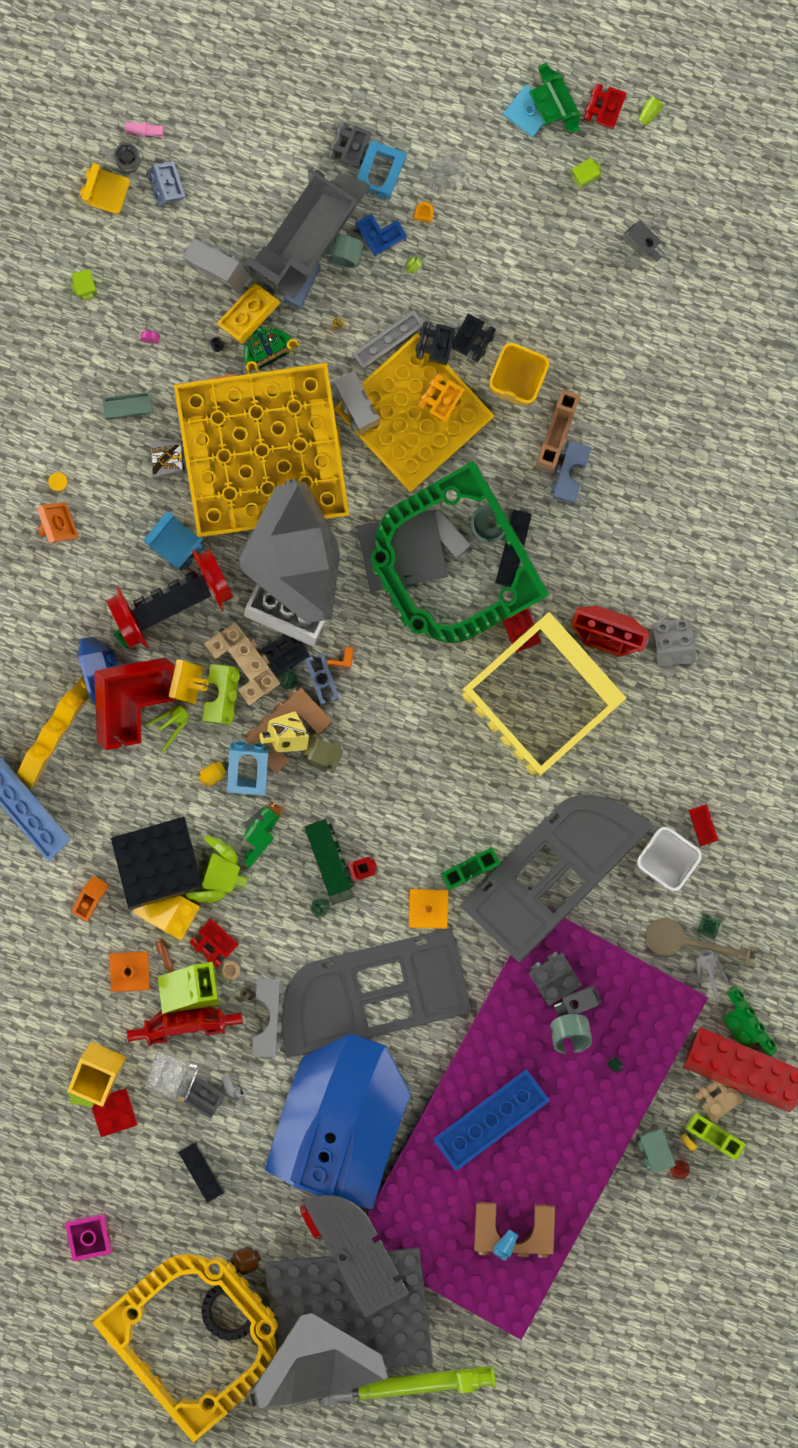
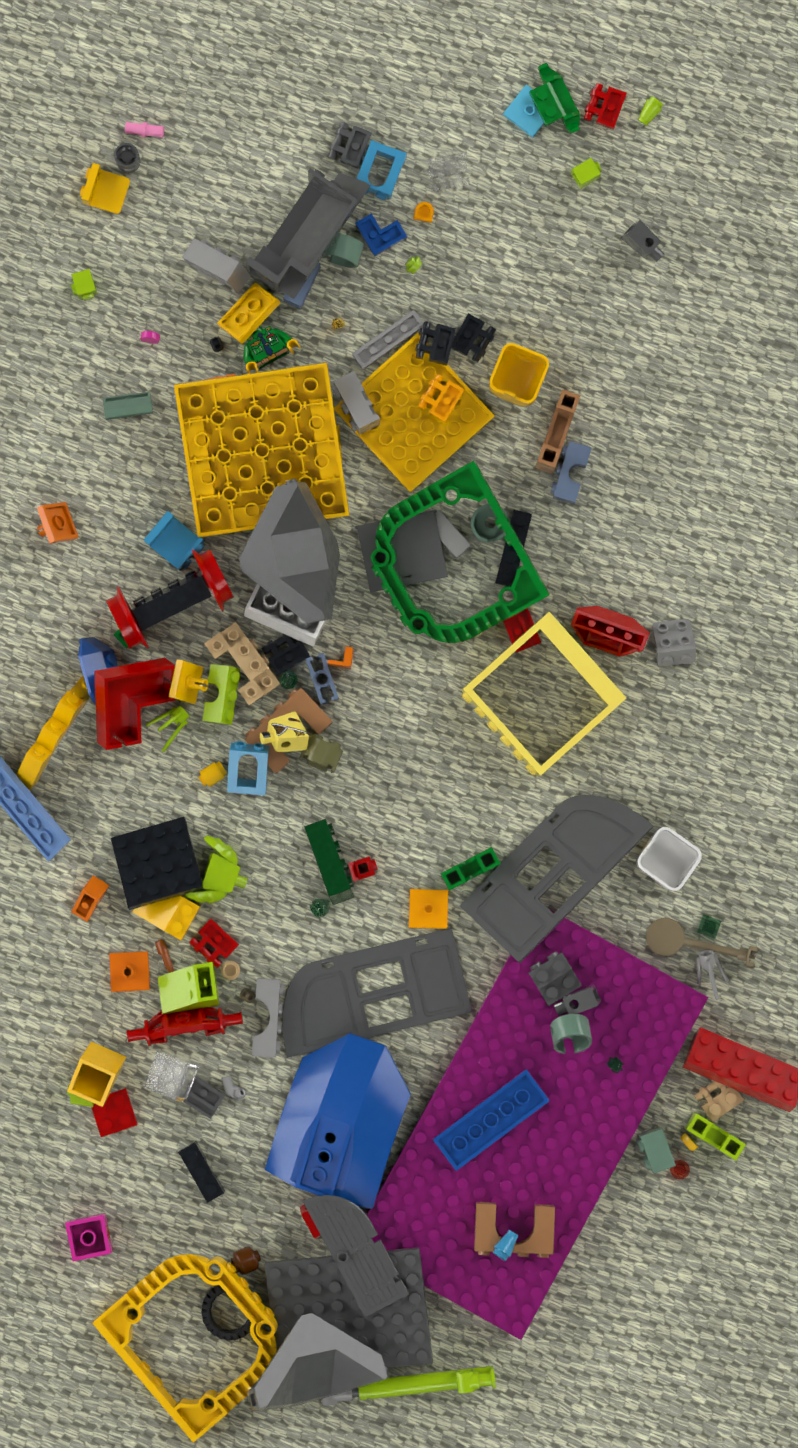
yellow tile [48,472,68,492] -> none
sand blue bracket [147,161,186,207] -> none
torso [151,440,186,479] -> none
green plate [244,801,283,868] -> none
red plate [688,804,719,847] -> none
green bracket [722,986,777,1057] -> none

